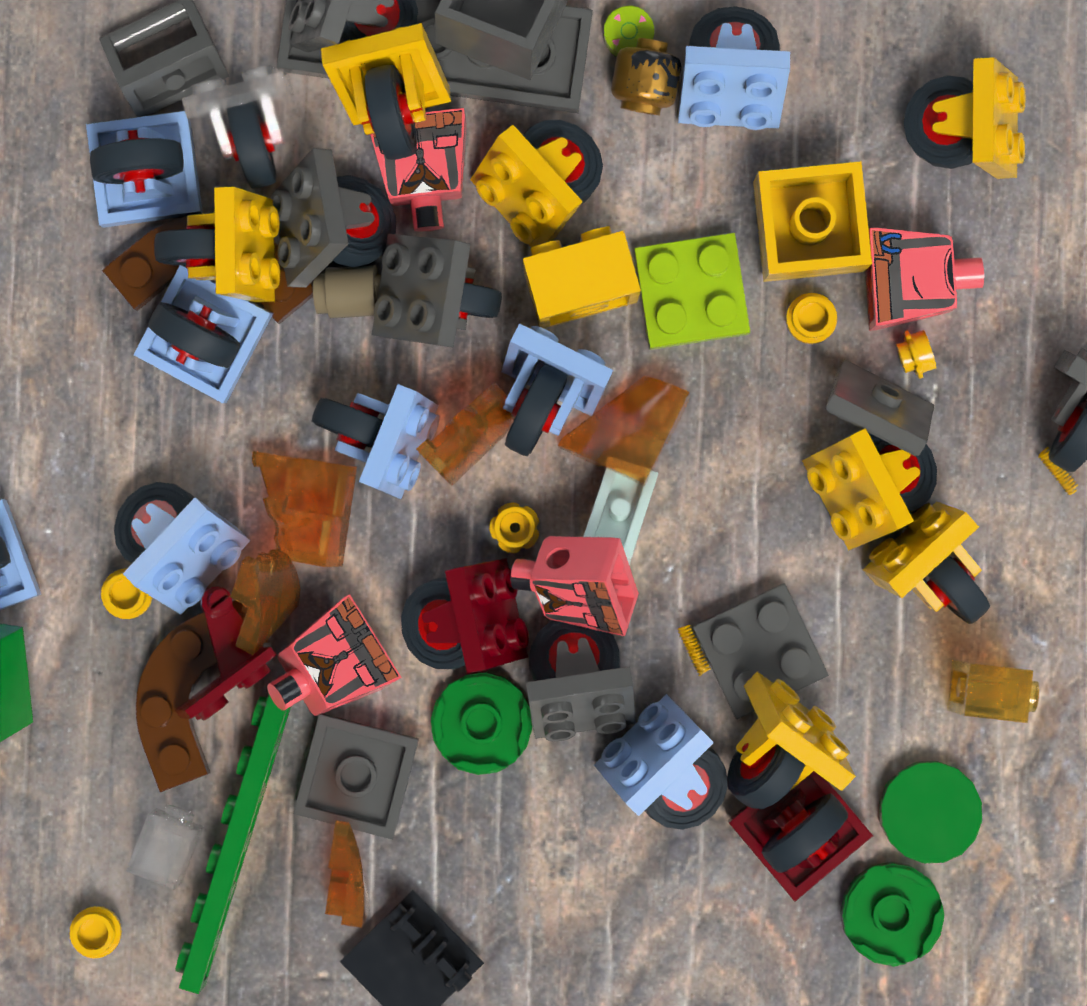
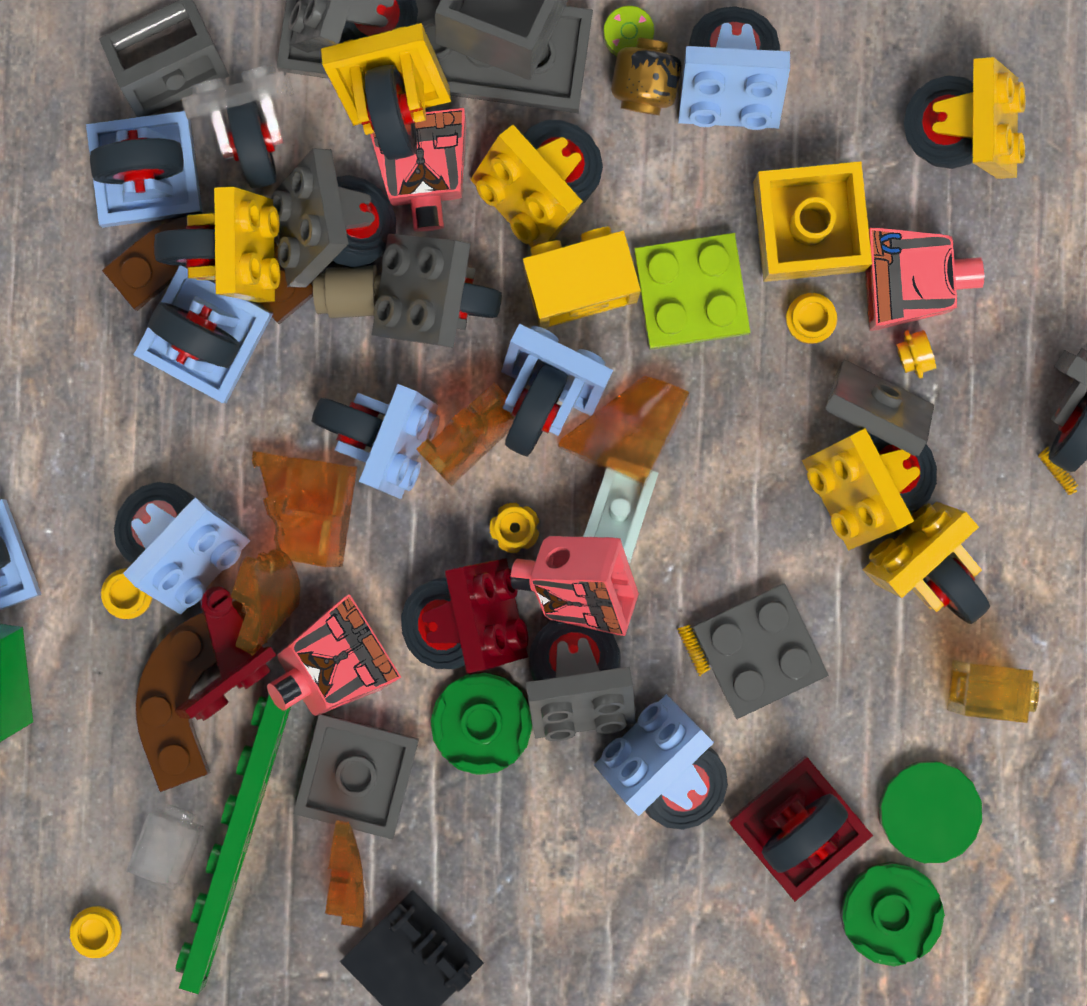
yellow plate [727,671,856,809] -> none

